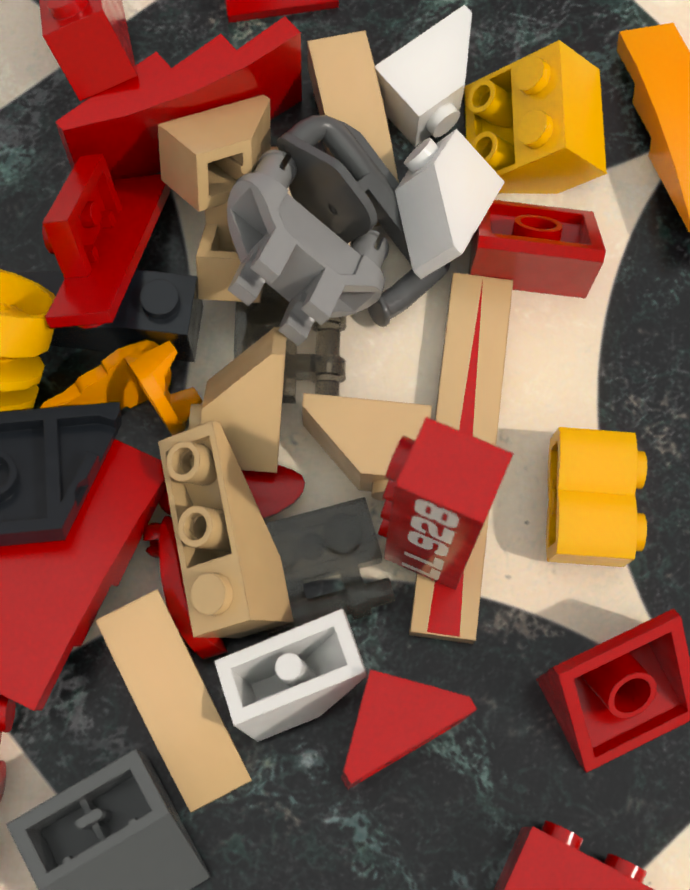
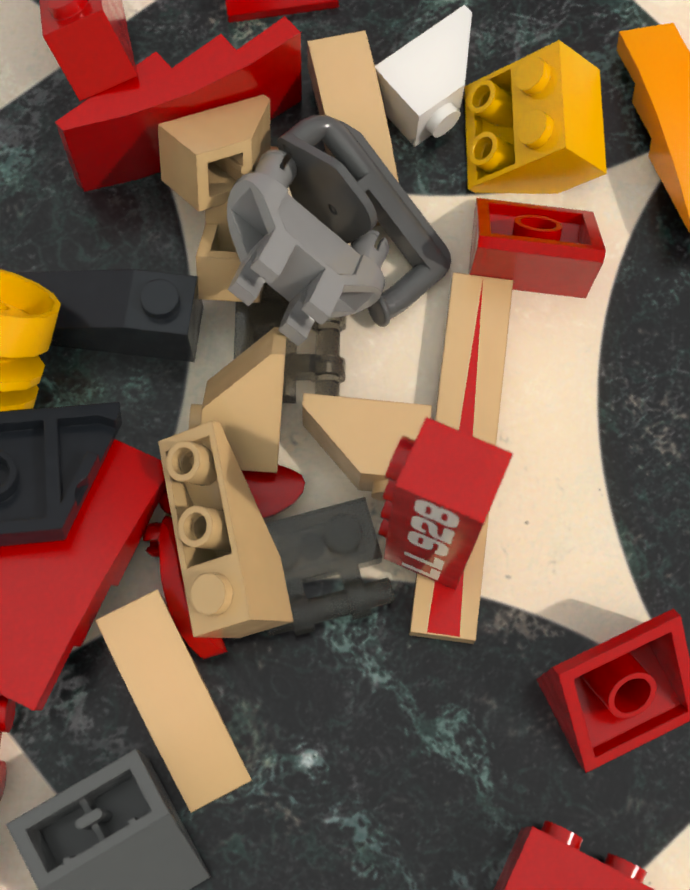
light orange hair [40,339,203,436] -> none
red bracket [42,153,171,329] -> none
white slope [214,609,368,742] -> none
red slope [341,669,477,790] -> none
white slope [395,129,505,279] -> none
yellow brick [546,427,647,567] -> none

